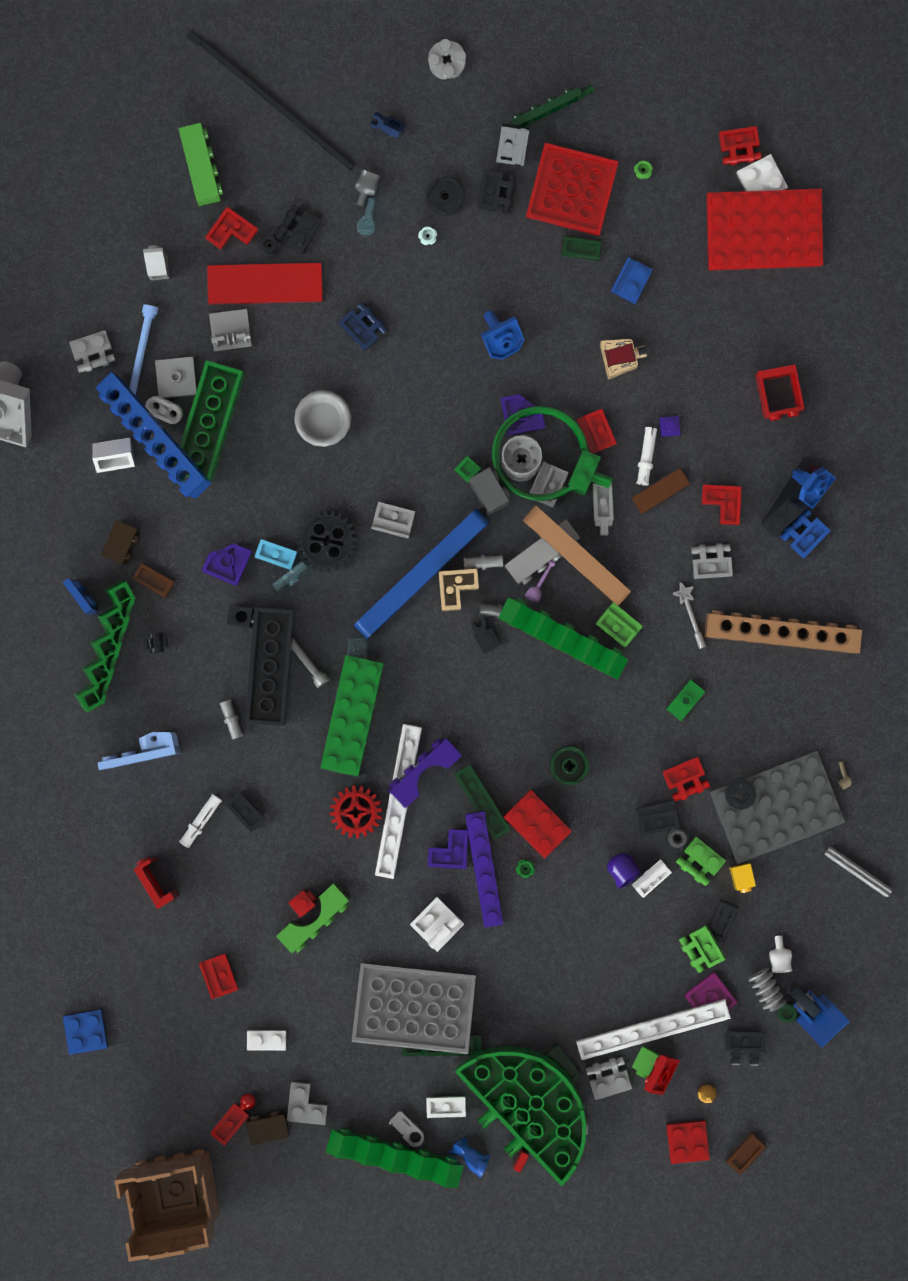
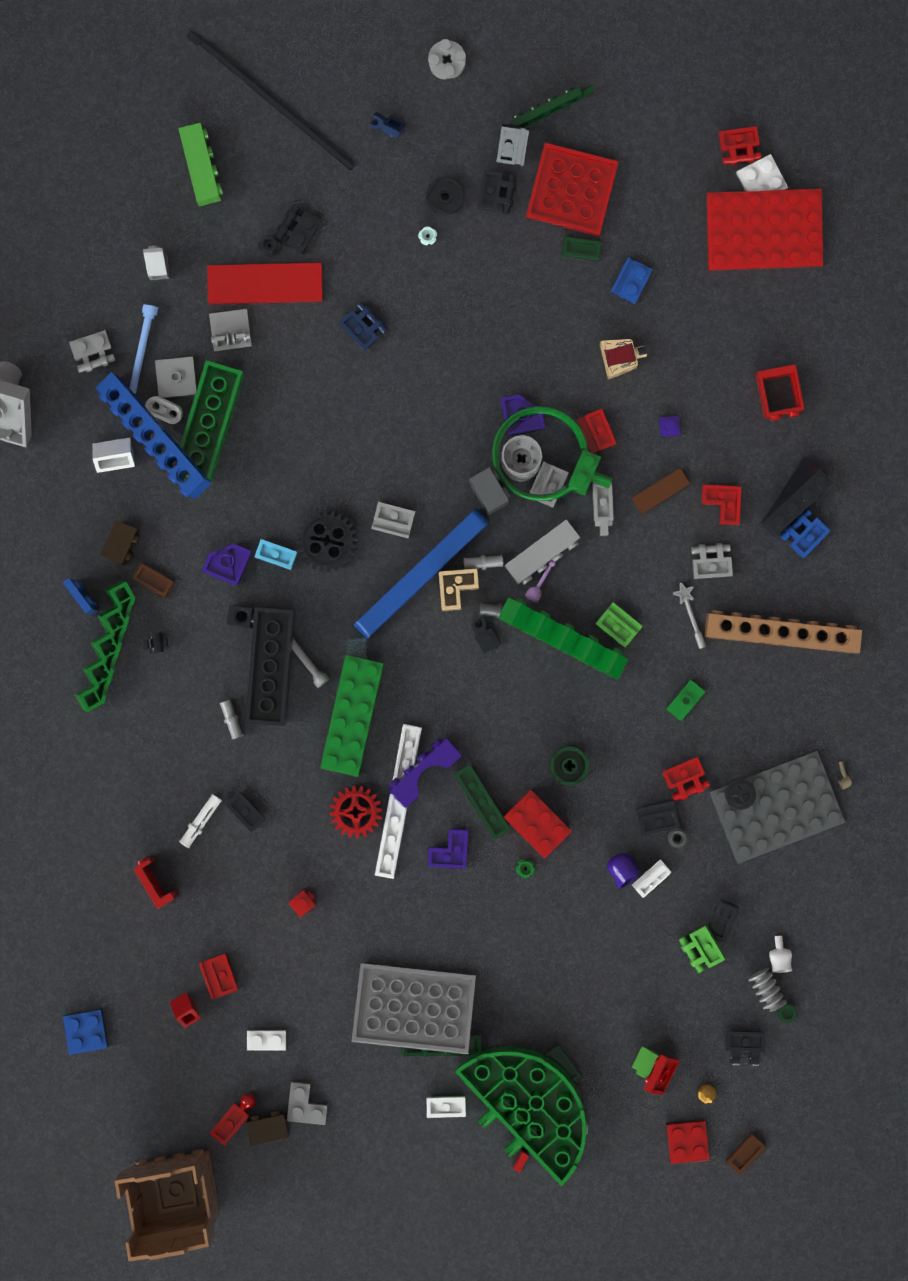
light blue plate [98,732,180,770] -> none
red plate [205,207,258,250] -> none
clear light blue plate [272,562,308,592] -> none
bright green arch [276,882,350,953] -> none
light grey piece [294,390,351,447] -> none
green brick [326,1127,464,1188] -> none
dark grey piece [355,169,380,207] -> none
clear light blue plate [357,198,375,236] -> none
light grey piece [389,1110,424,1147] -> none
white plate [410,897,464,952] -> none
blue animal [449,1137,491,1178] -> none
green plate [454,456,481,483] -> none
dark purple plate [465,810,503,928] -> none
blue piece [481,311,524,360] -> none
medium nougat beam [523,505,631,606] -> none
white tile [576,999,731,1060] -> none
light grey plate [586,1057,632,1100] -> none
bright green plate [634,161,653,179] -> none
white pin [636,427,657,486] -> none
bright green plate [676,836,726,886] -> none
magenta tile [683,971,738,1026] -> none
yellow brick [729,862,756,893] -> none
blue plate [790,986,850,1048] -> none
blue piece [792,467,836,509] -> none
light grey axle [825,847,892,897] -> none
none -> red brick [170,992,201,1028]

